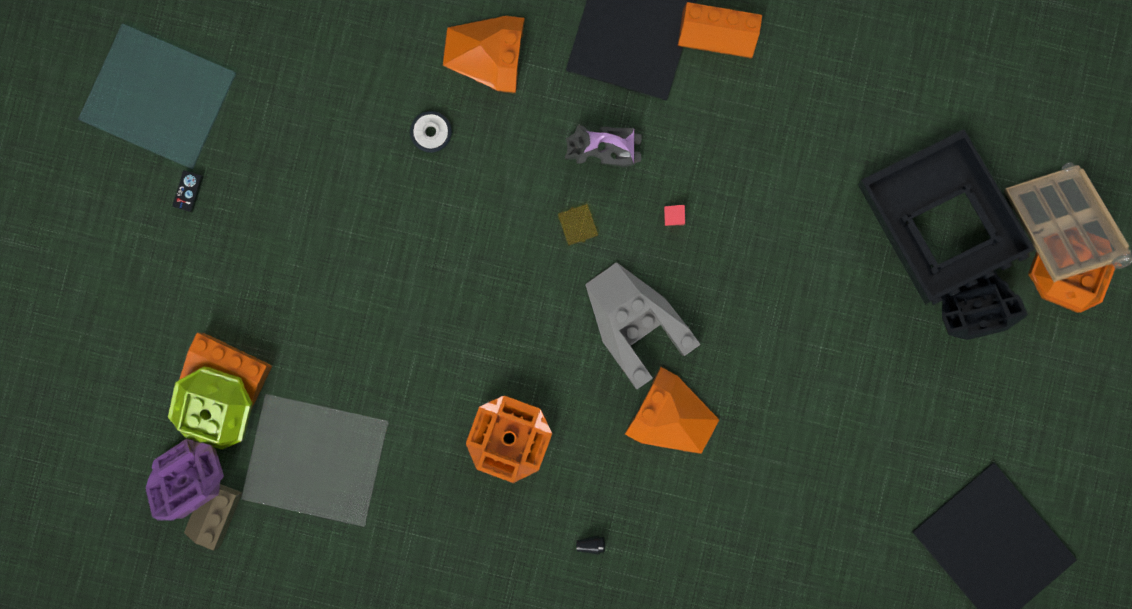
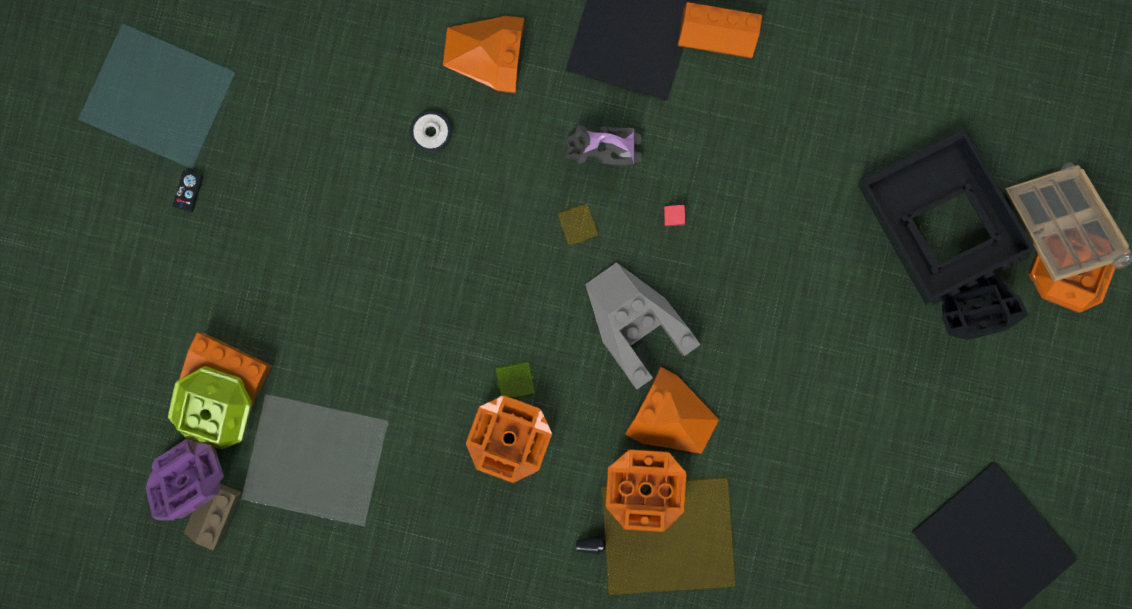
none -> clear neon green piece [496,362,535,398]
none -> clear yellow piece [601,478,736,595]
none -> orange piece [605,449,686,532]

